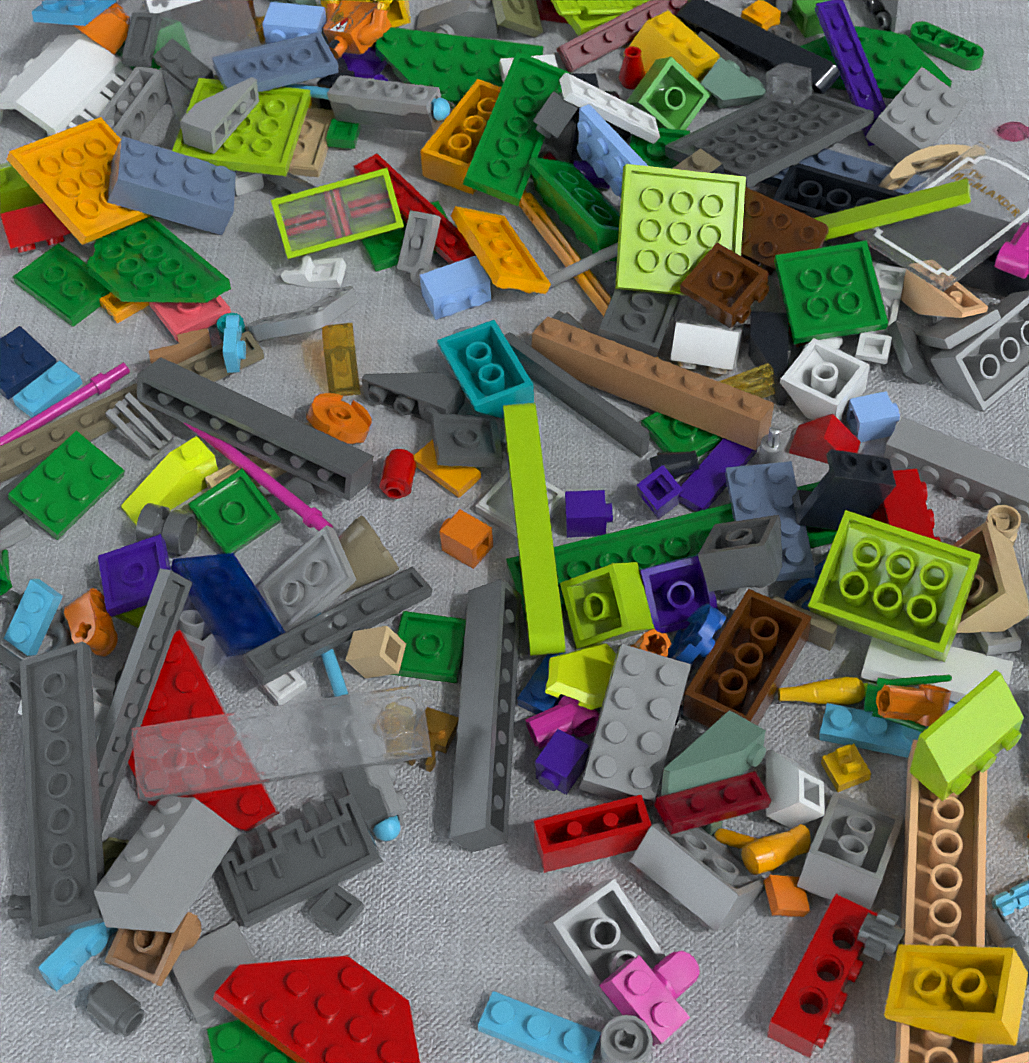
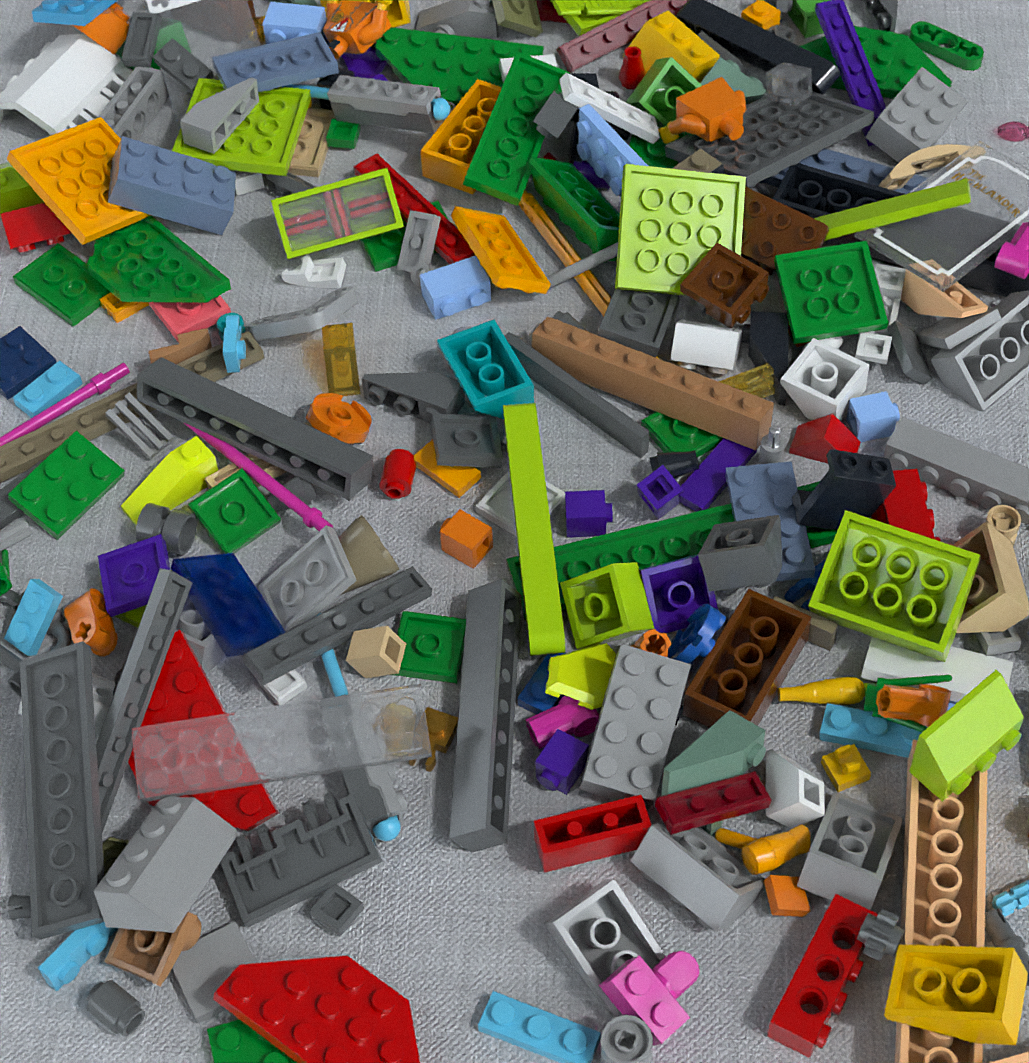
none -> orange torso [658,77,746,143]

